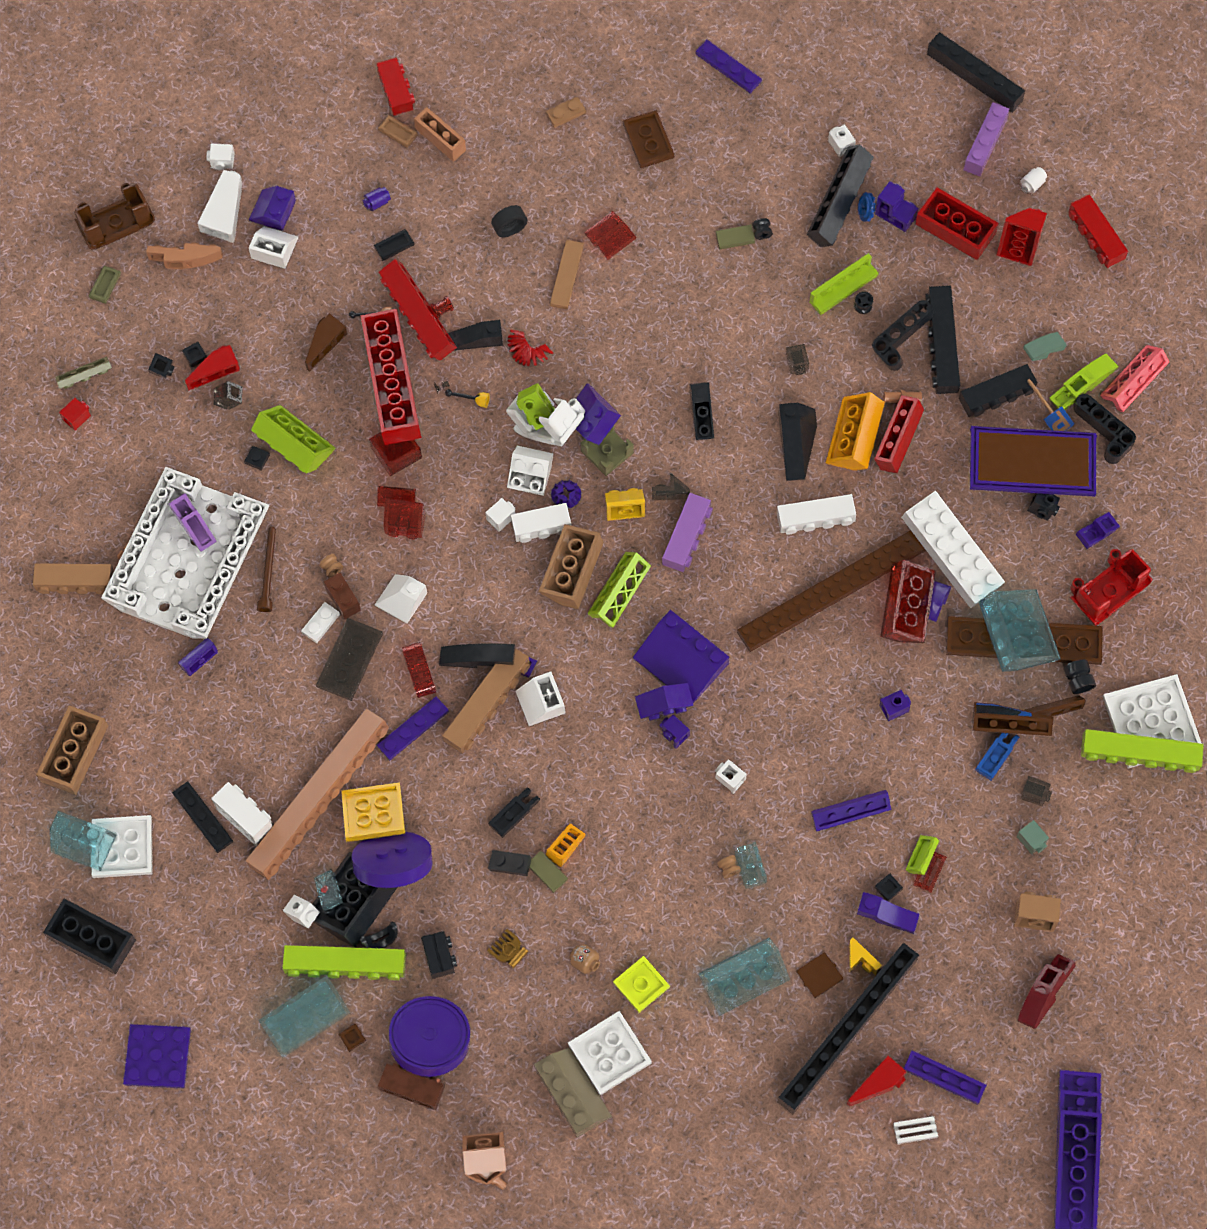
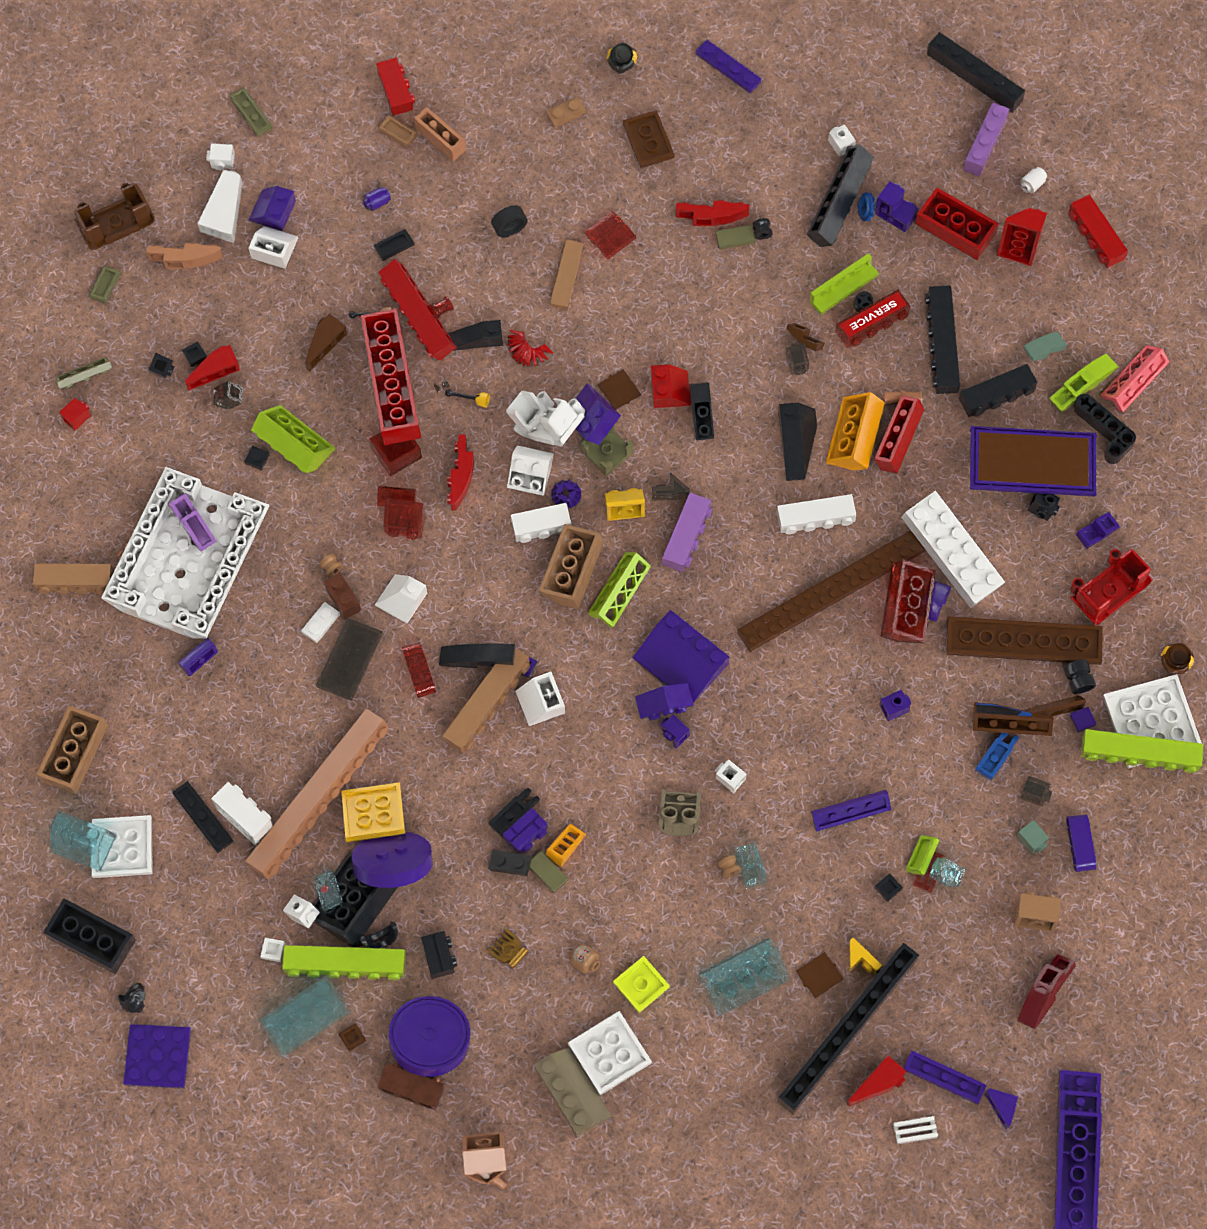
reddish brown piece [257,526,276,612] -> none
dark purple plate [377,696,449,761] -> none
white brick [485,498,515,531] -> none
lime brick [516,383,555,430] -> none
dark purple slope [857,892,920,934] -> none
black beam [872,300,934,371] -> none
clear light blue slope [979,589,1061,672] -> none
piece [1027,379,1074,431] -> none
none -> black piece [118,983,145,1013]
none -> olive tile [229,87,273,137]
none -> white plate [260,938,285,962]
none -> red slope [447,434,474,511]
none -> dark purple brick [503,808,548,854]
none -> reddish brown piece [598,369,641,410]
none -> pearl dark grey hair [607,42,637,74]
none -> red slope [651,364,691,408]
none -> dark tan slope [659,789,701,837]
none -> red slope [676,200,750,226]
none -> reddish brown slope [786,323,825,351]
none -> brick [835,289,910,348]
none -> clear light blue brick [930,858,966,887]
none -> dark purple slope [985,1088,1018,1130]
none -> dark purple beam [1066,814,1096,872]
none -> dark purple tile [1070,707,1097,733]
none -> reddish brown hair [1161,643,1194,675]

